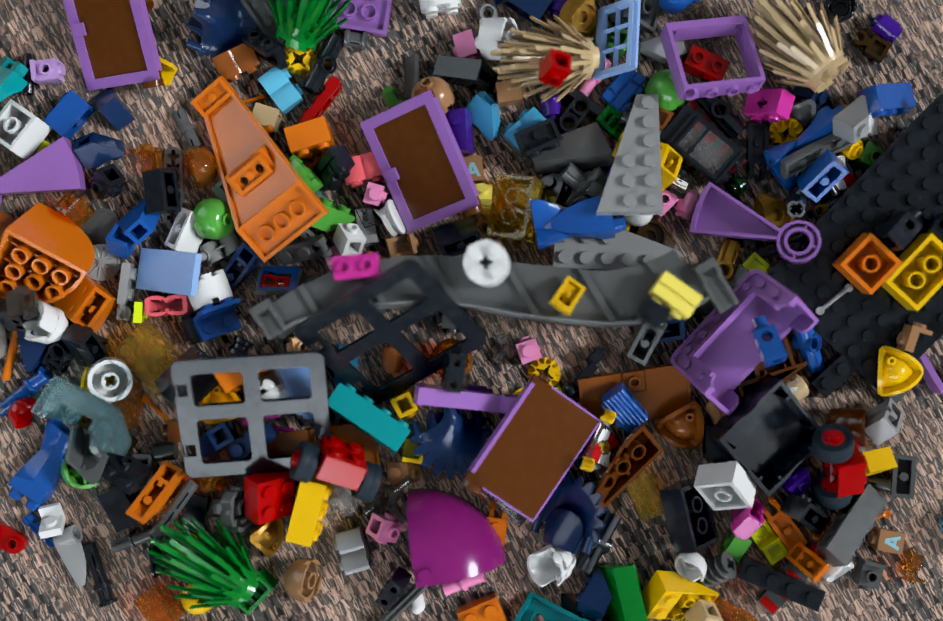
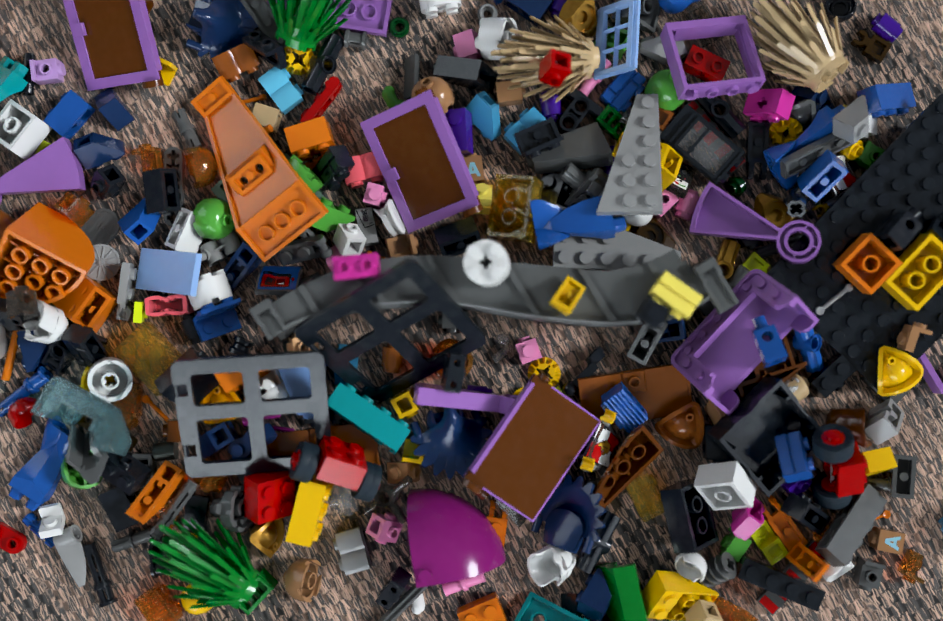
blue panel [105,224,137,260] -> none
none -> dark green plate [389,17,410,38]
none -> blue brick [774,431,815,483]

